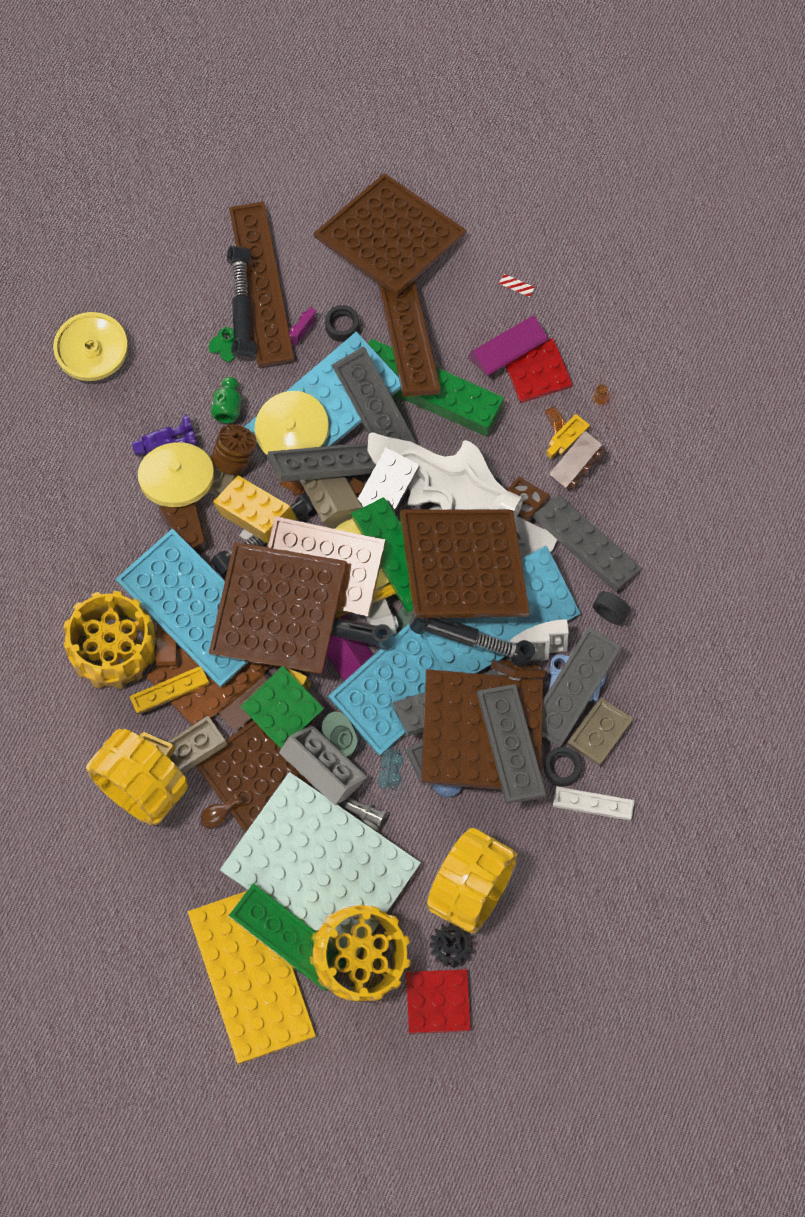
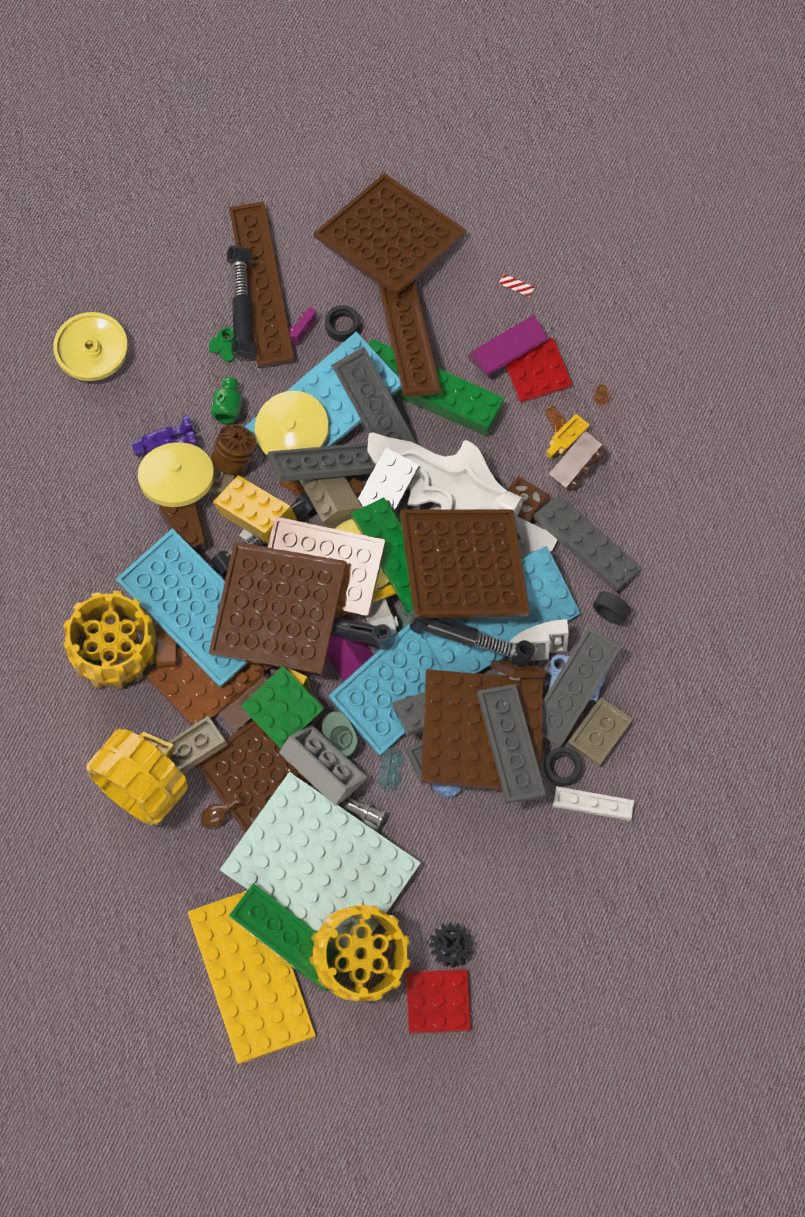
yellow tile [129,666,209,715] -> none
yellow wheel [427,828,517,933] -> none

